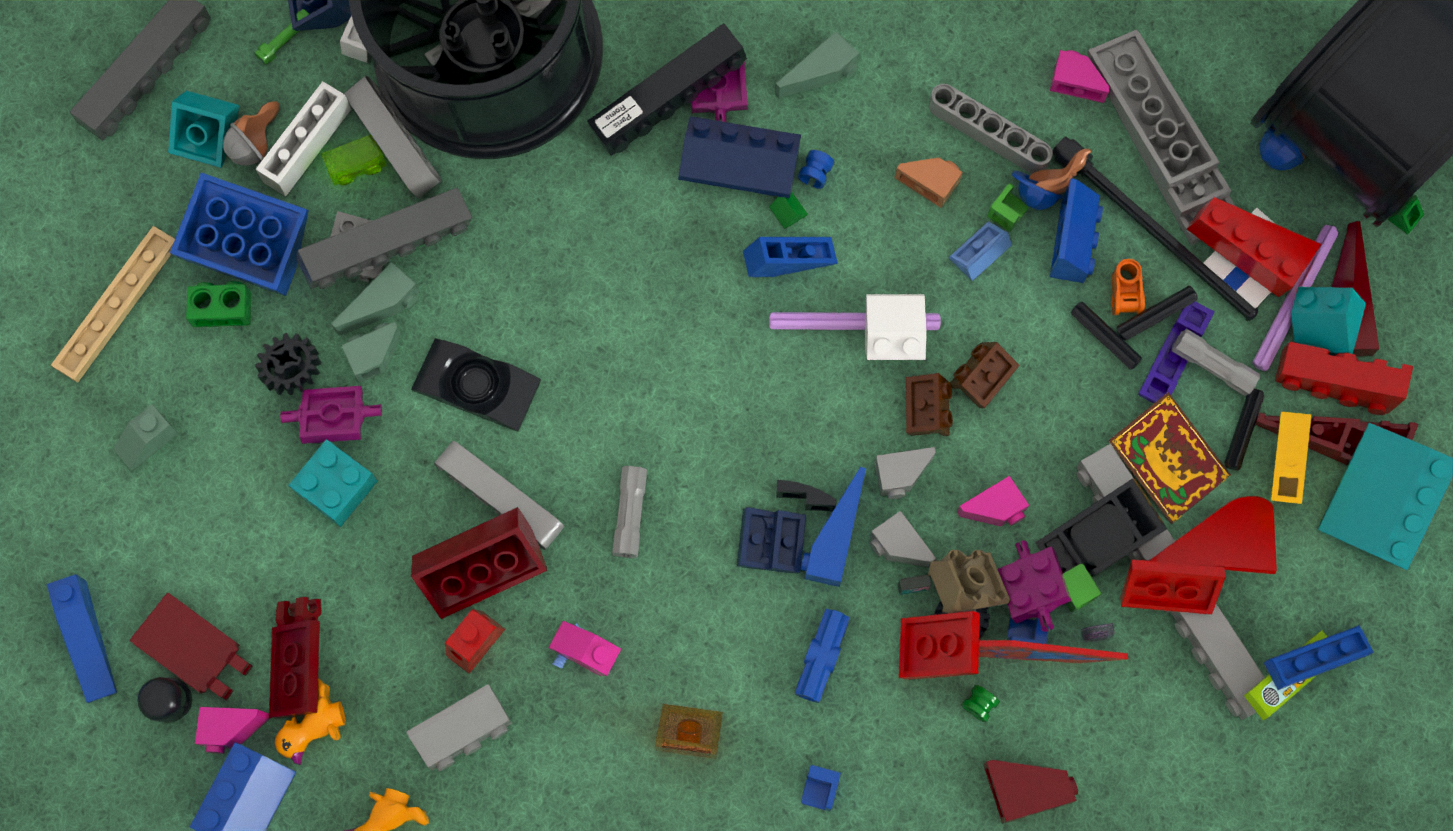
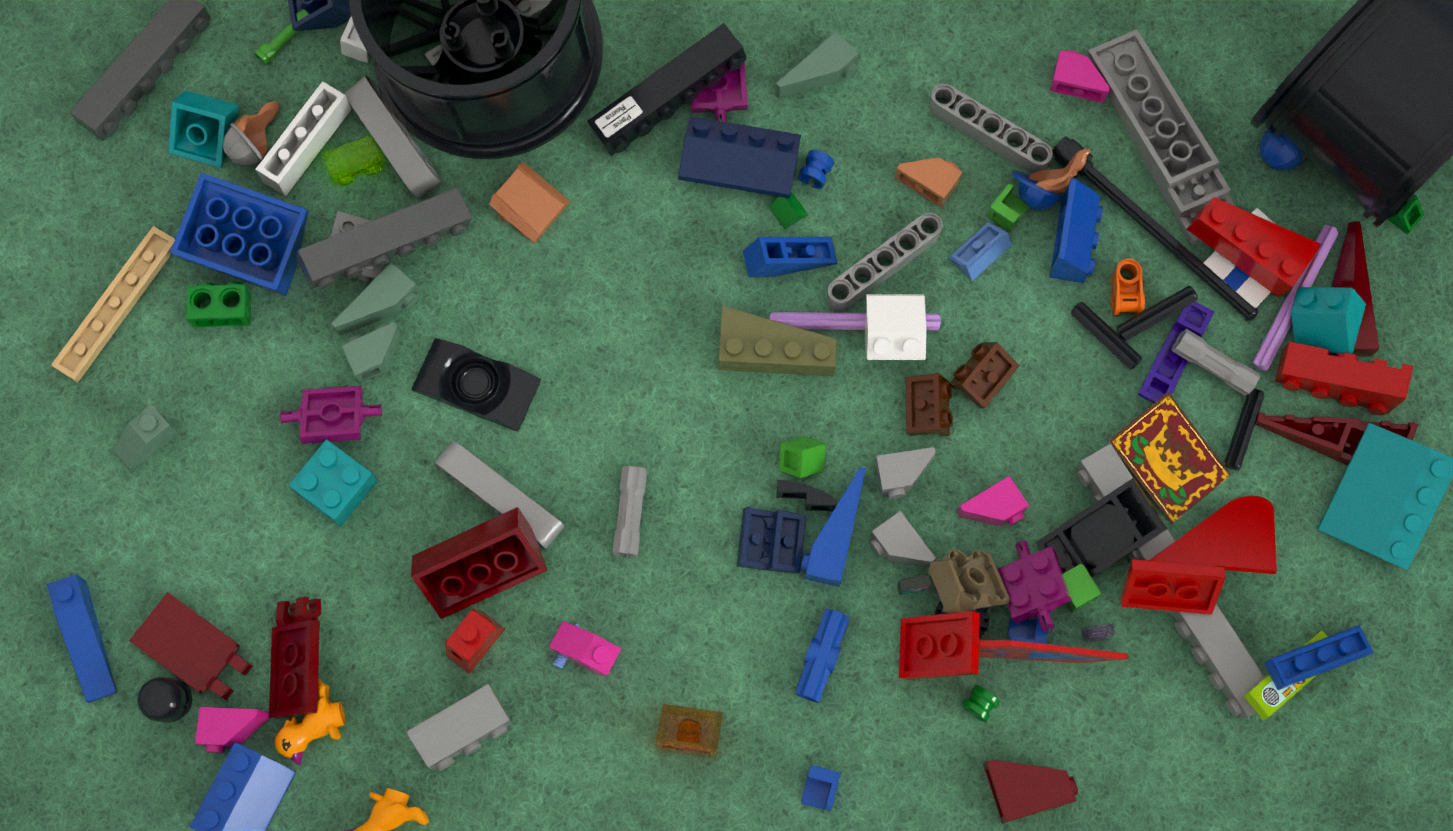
black gear [255,333,321,395] -> none
yellow slope [1271,411,1312,504] -> none
none -> nougat slope [489,163,570,243]
none -> olive wedge [719,306,837,377]
none -> bright green panel [779,436,826,478]
none -> light grey beam [826,213,943,311]

